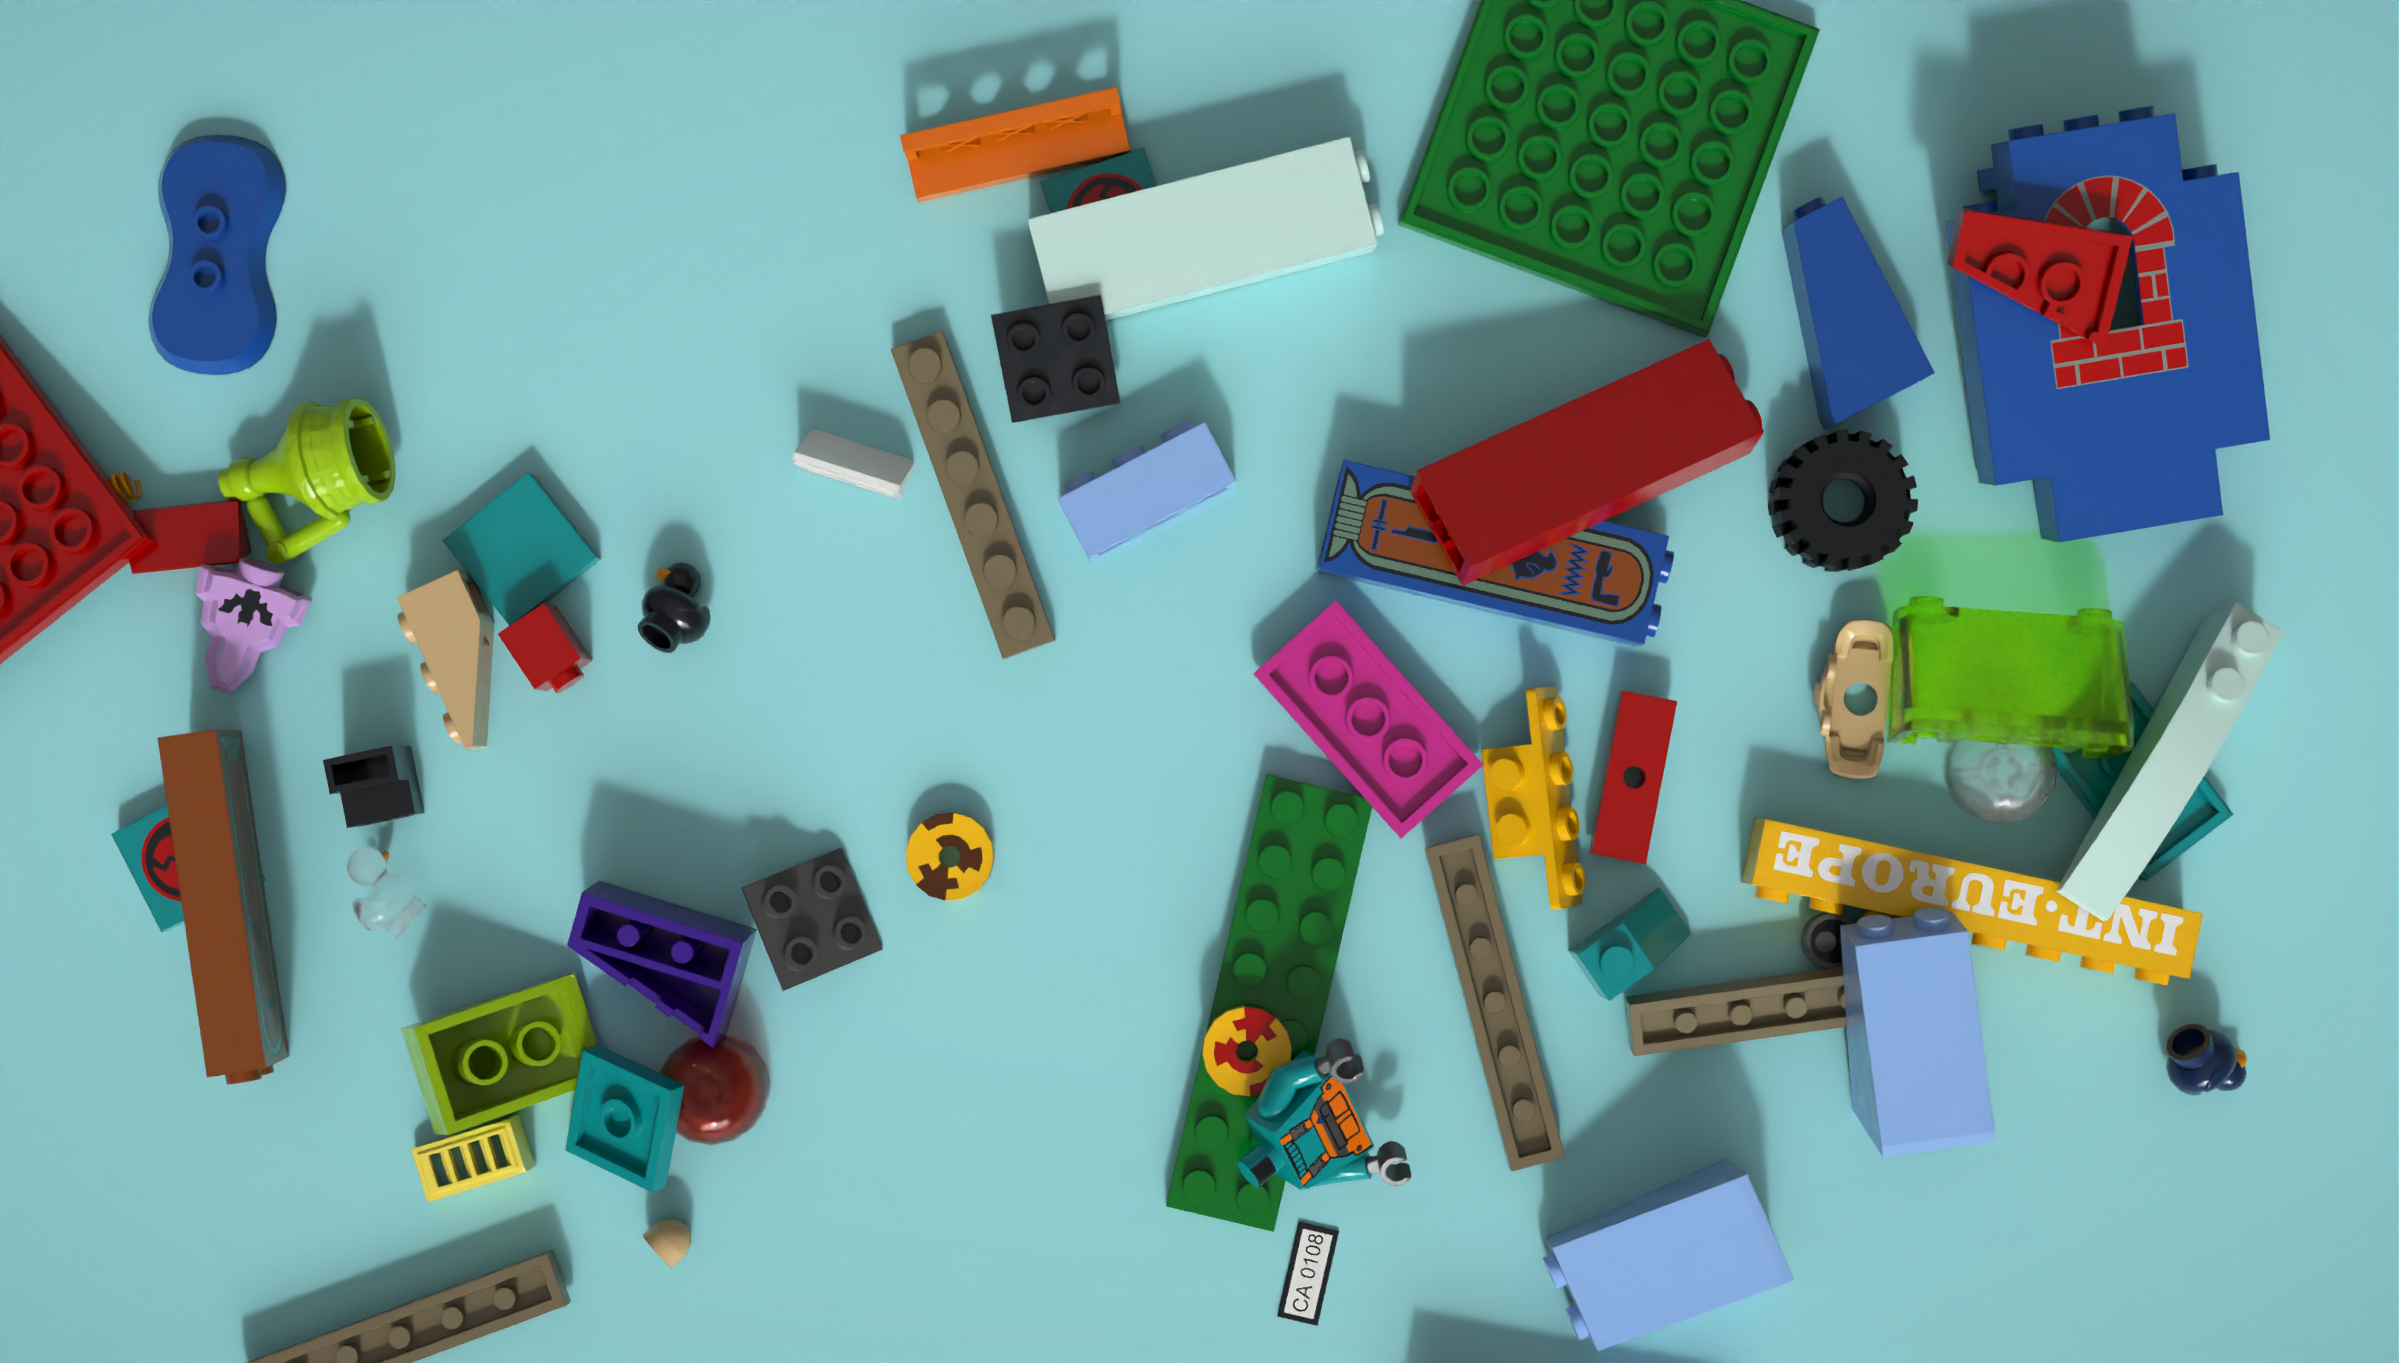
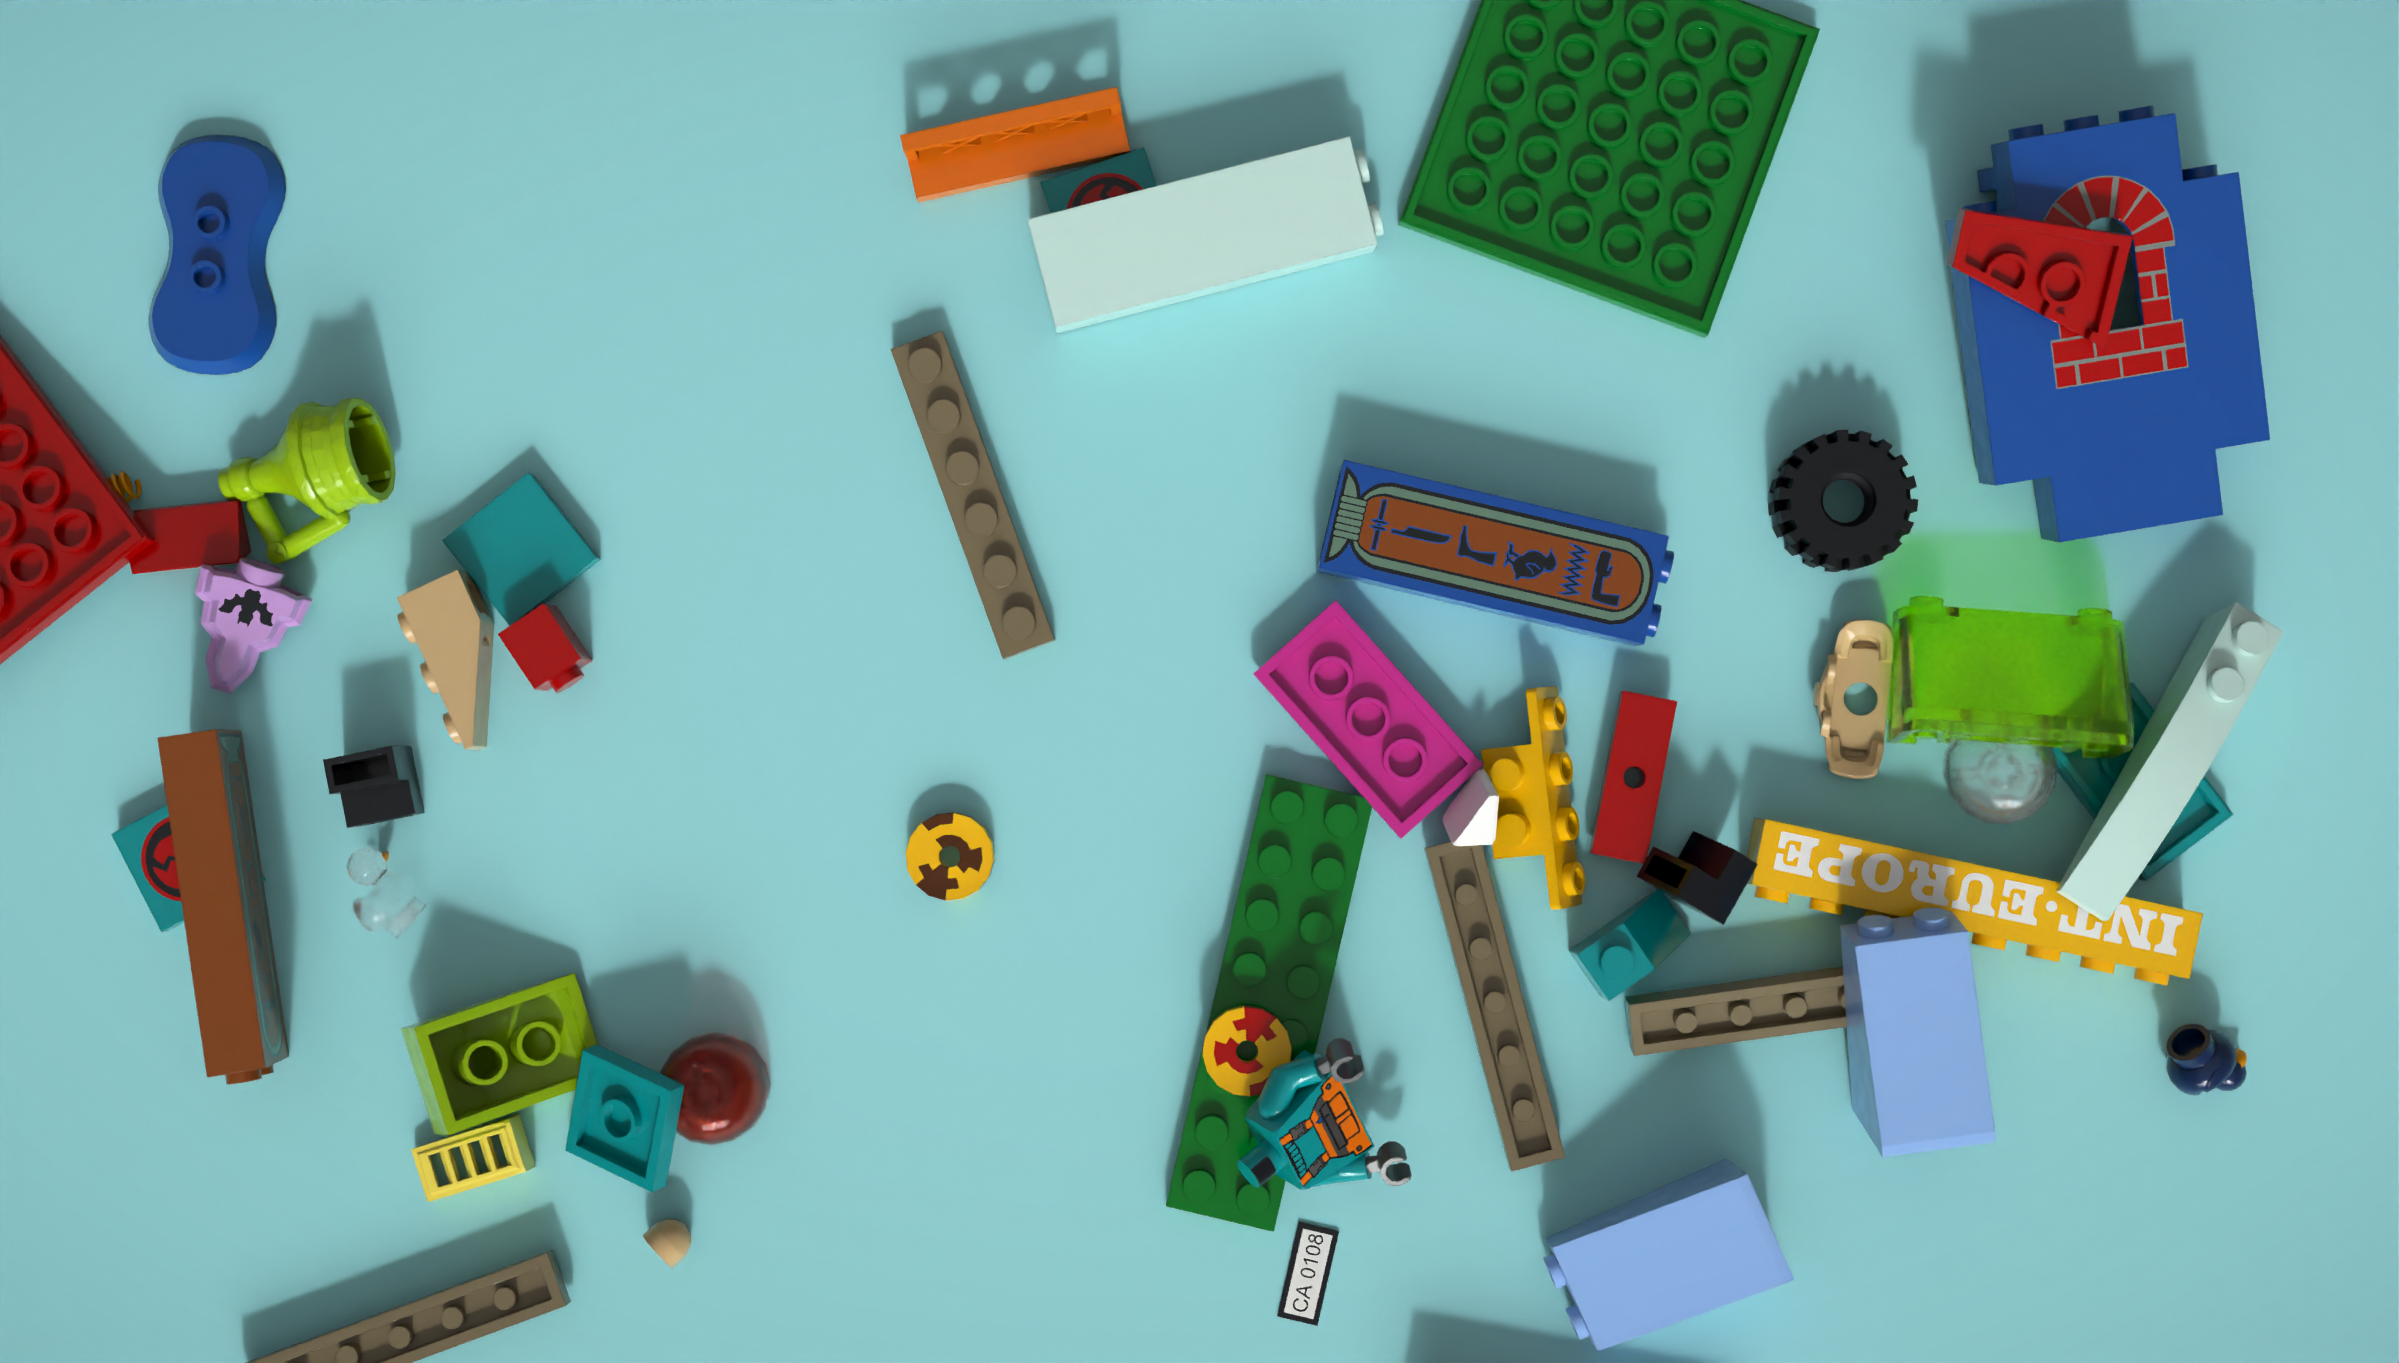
dark purple wedge [567,881,757,1048] -> none
black animal [638,562,711,653] -> none
dark grey hinge [741,848,883,991] -> none
white slope [792,429,914,500] -> none
black hinge [991,295,1121,423] -> none
light blue brick [1058,420,1236,562] -> none
red brick [1410,339,1764,586] -> none
blue slope [1782,196,1935,430] -> none
tile [1801,913,1854,969] -> none
none -> white slope [1442,769,1499,846]
none -> black piece [1636,831,1758,925]

